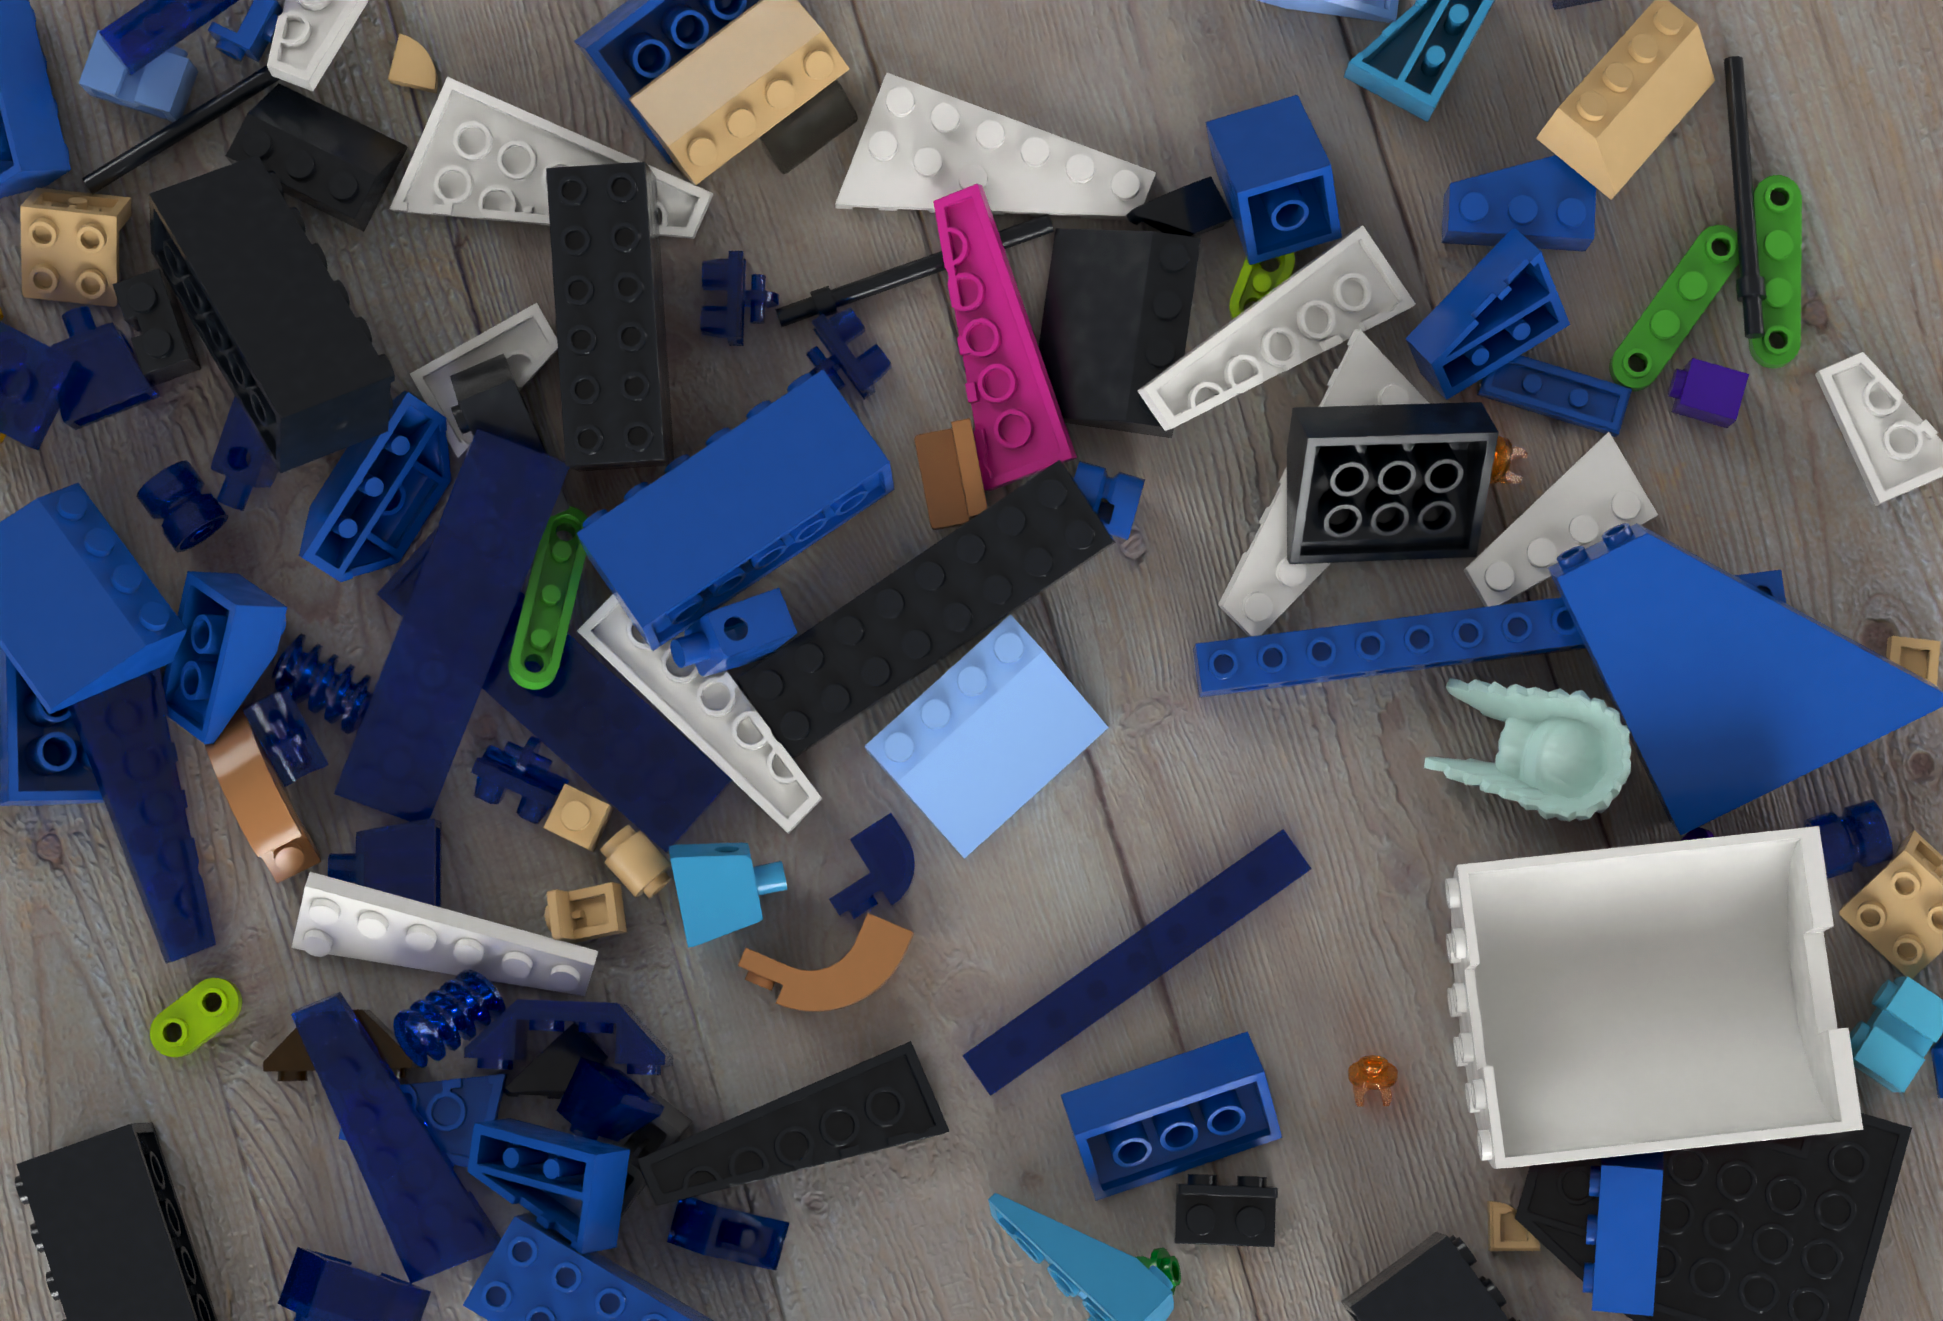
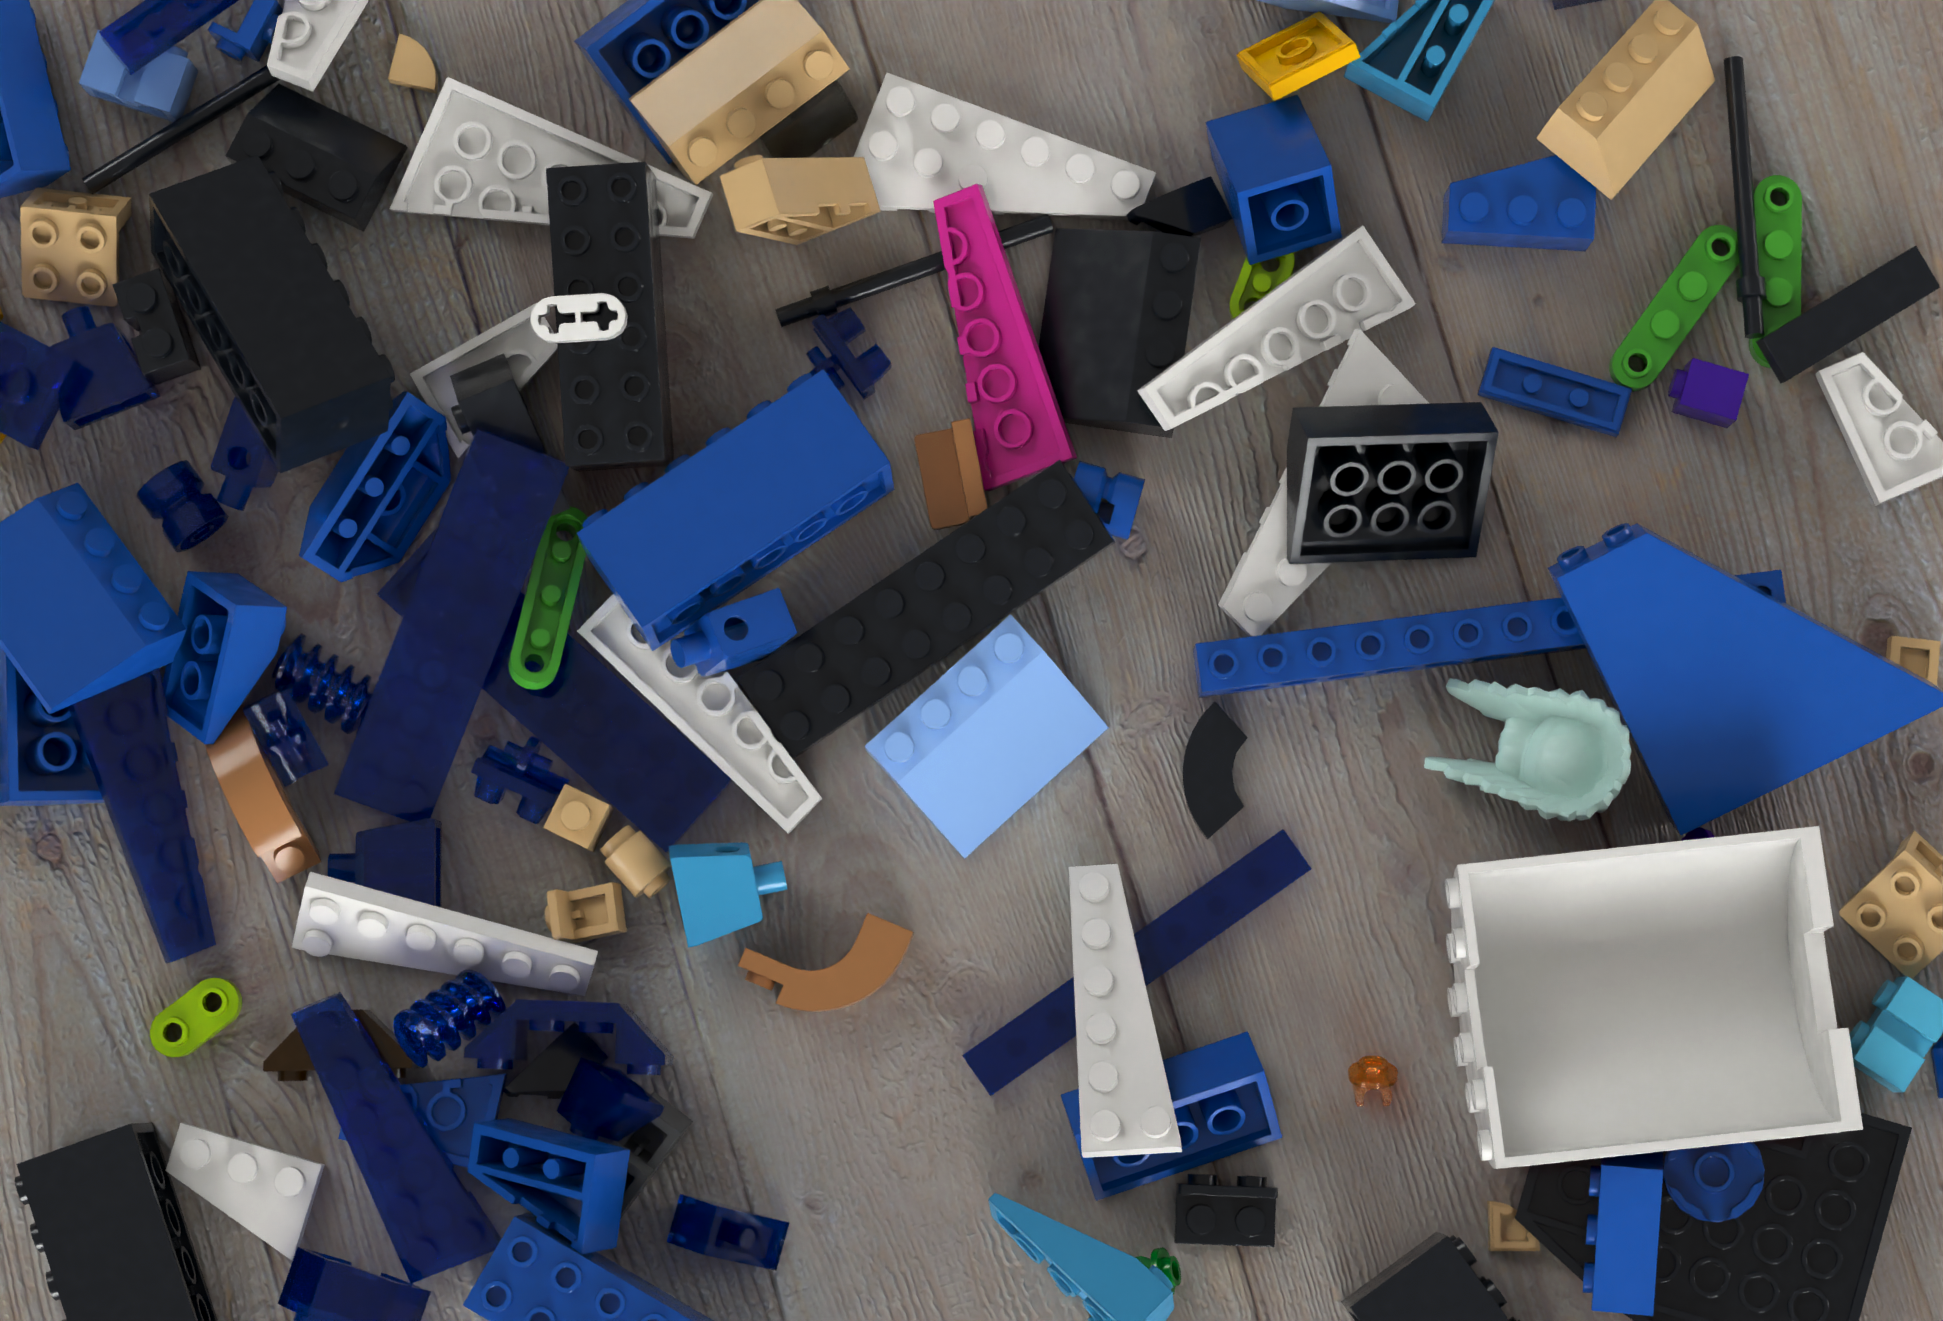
black wing [636,1041,949,1206] -> none
clear blue hips [700,251,779,346] -> none
clear blue brick [829,813,916,920] -> none
blue wedge [1405,227,1570,400] -> none
white wing [1463,432,1658,607] -> none
clear orange plate [1490,435,1528,484] -> none
clear blue wheel [1803,799,1893,879] -> none
none -> white wing [165,1123,325,1261]
none -> white beam [530,293,628,343]
none -> tan wedge [720,155,881,245]
none -> white wing [1069,864,1182,1158]
none -> black tile [1182,702,1248,840]
none -> yellow tile [1236,11,1360,101]
none -> blue tile [1663,1142,1765,1223]
none -> black tile [1756,246,1940,384]

